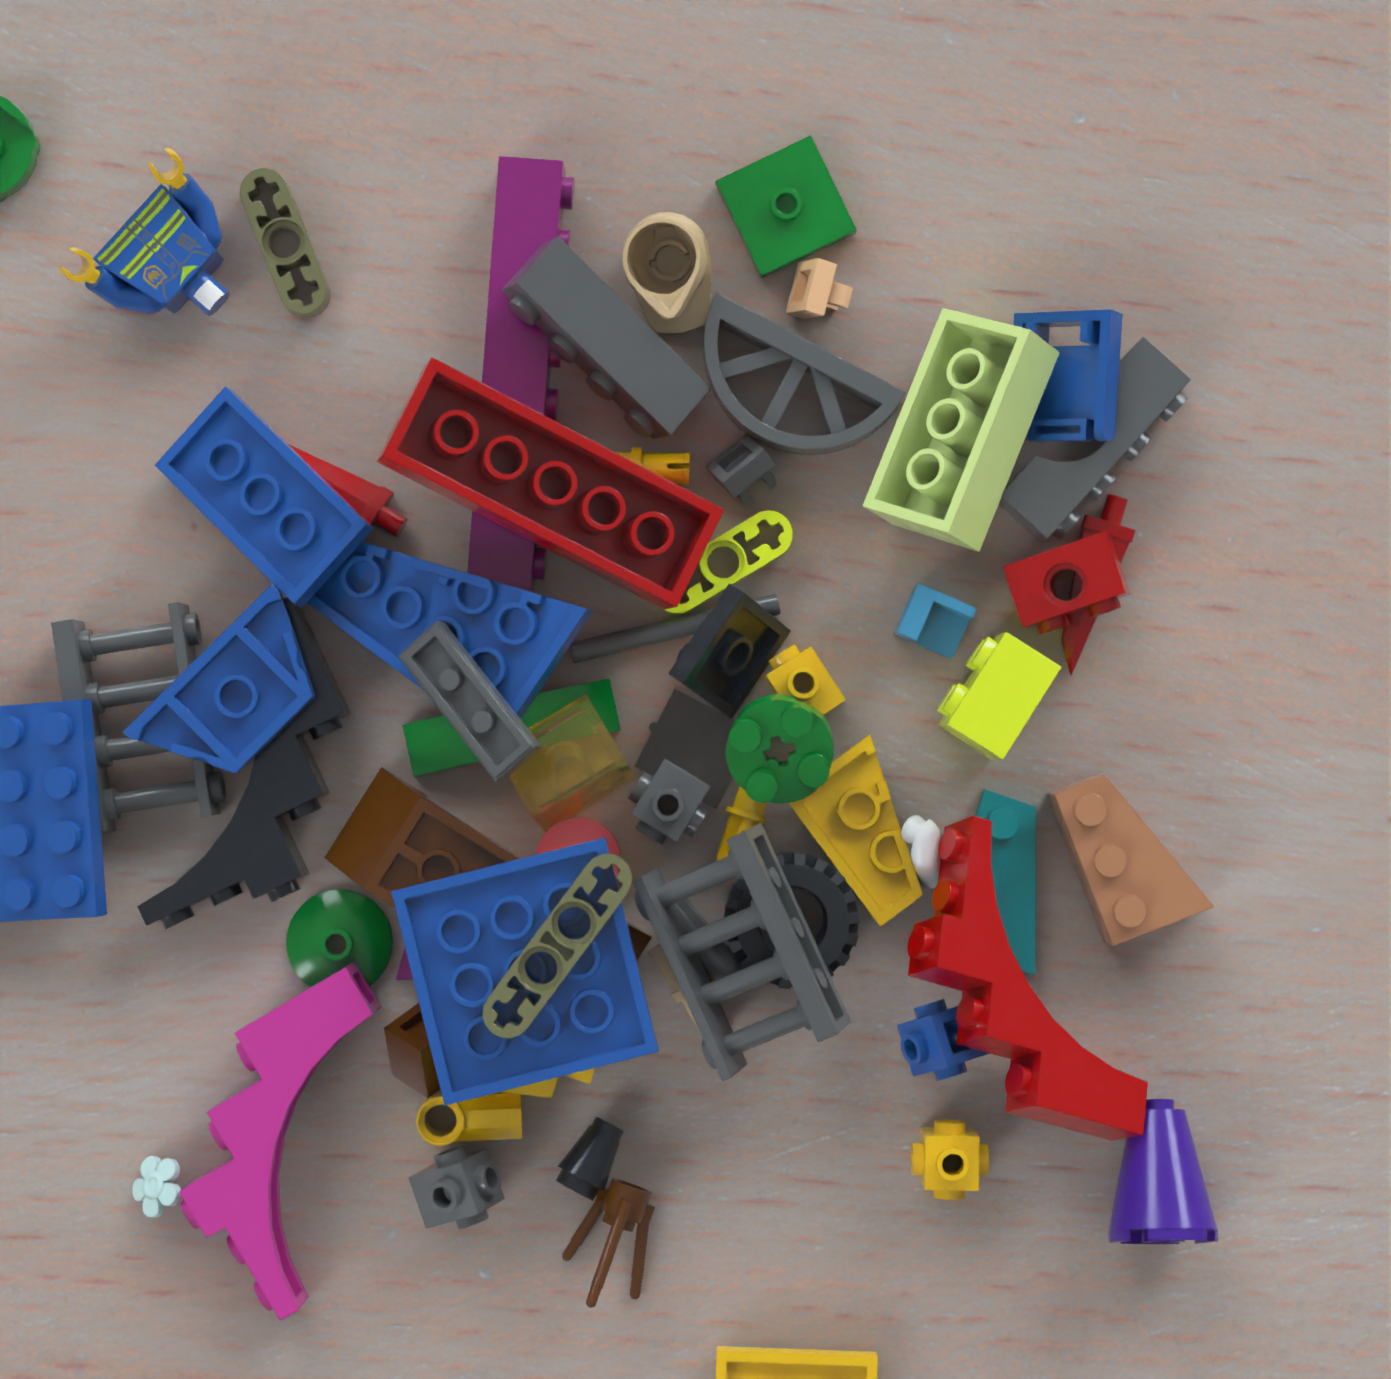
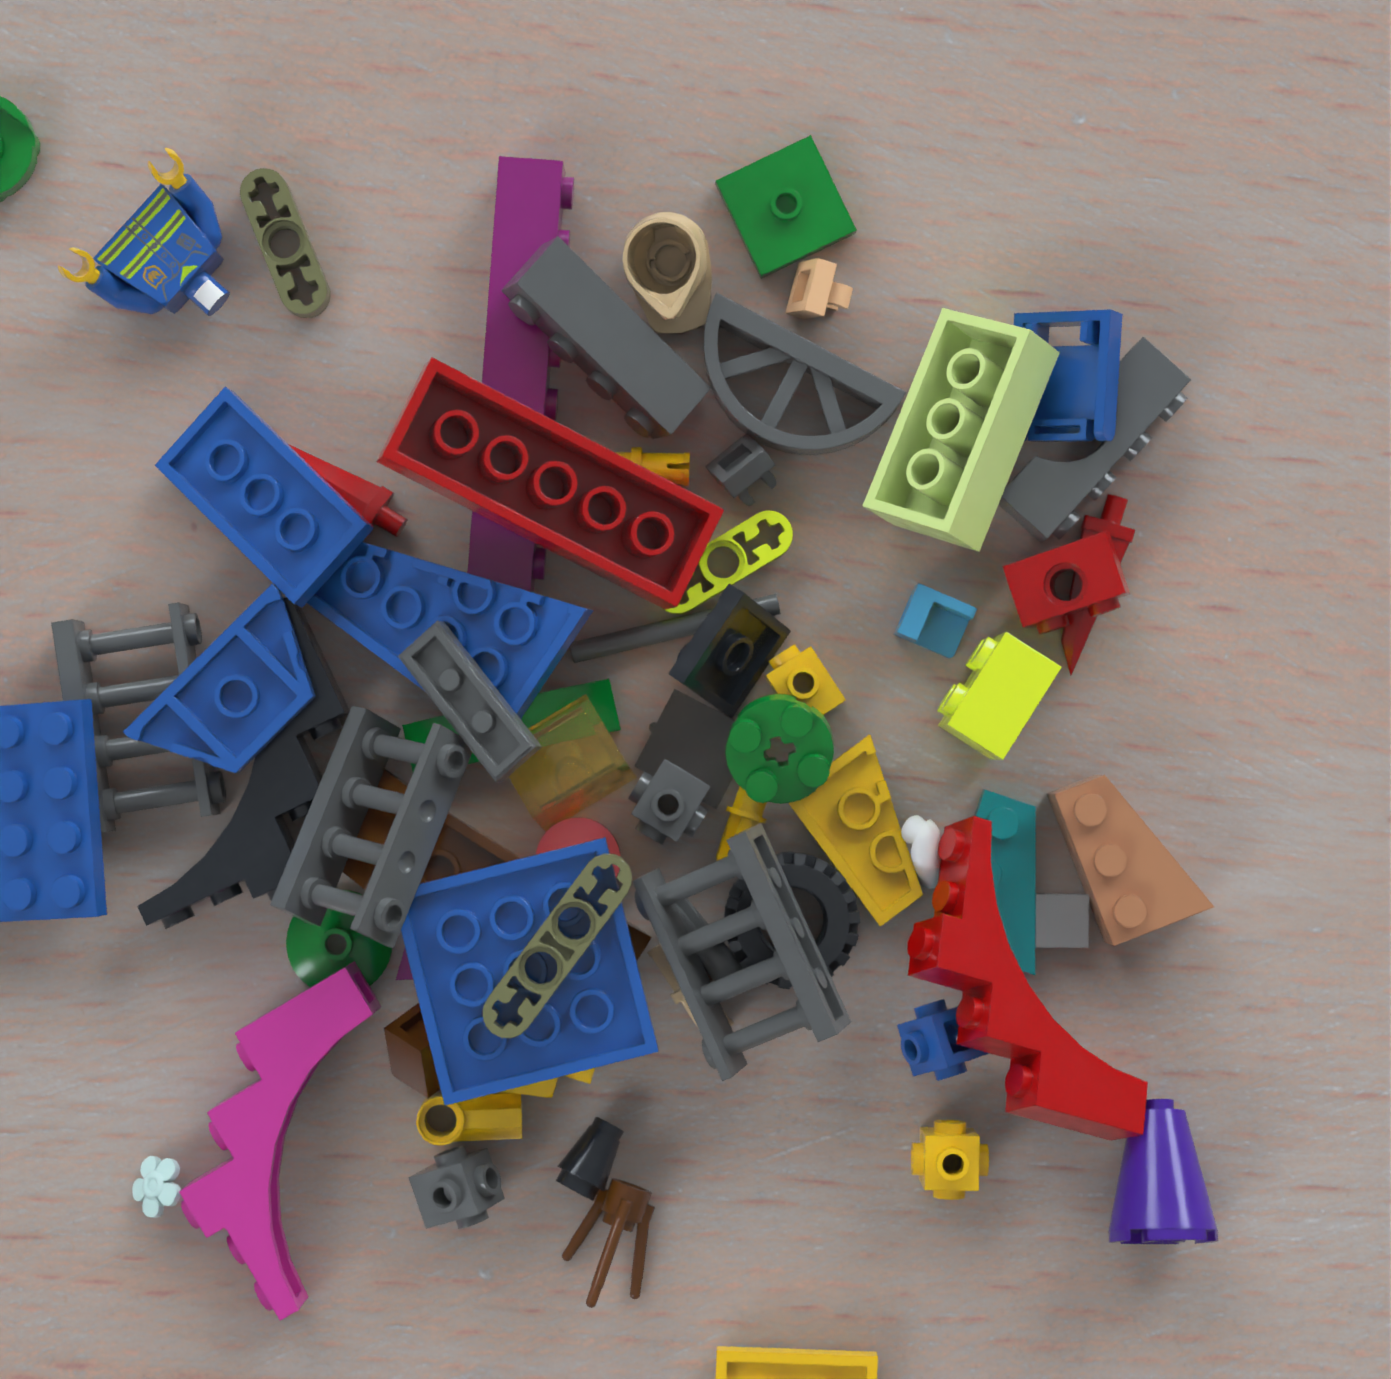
none -> dark grey fence [270,706,472,949]
none -> light grey tile [1035,893,1089,948]

